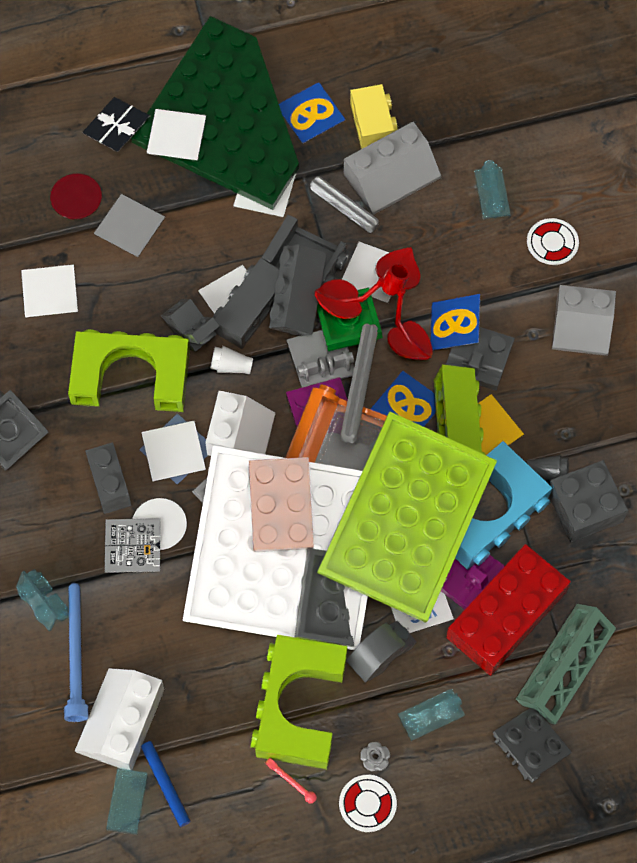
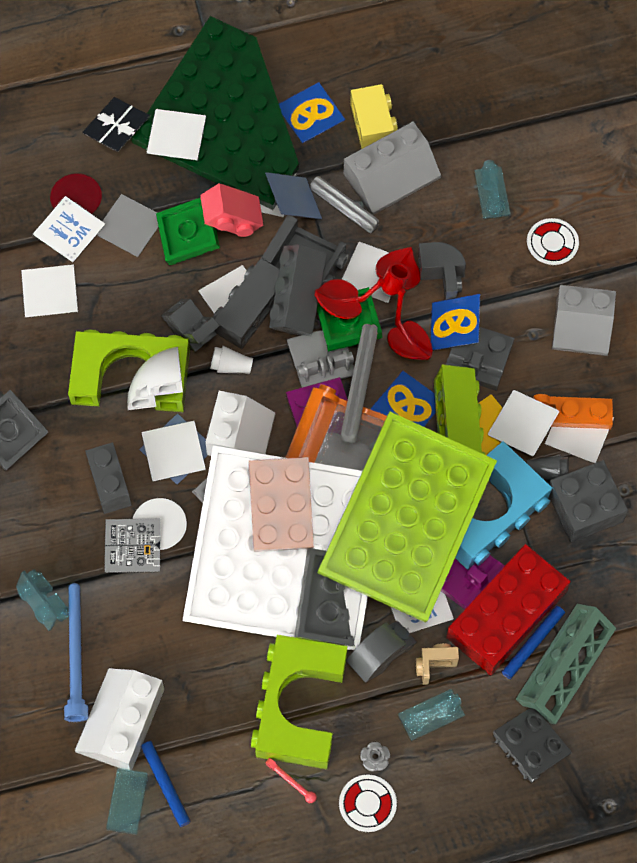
none -> white sticker [33,196,105,262]
none -> white brick [127,347,183,410]
none -> green hinge [156,197,220,265]
none -> coral brick [200,183,263,237]
none -> sand blue sticker [265,172,322,219]
none -> tan bracket [416,643,459,685]
none -> dark grey brick [418,242,466,300]
none -> white sticker [488,390,559,456]
none -> blue bar [502,606,565,679]
none -> orange plate [533,394,613,429]
none -> white sticker [545,417,614,463]

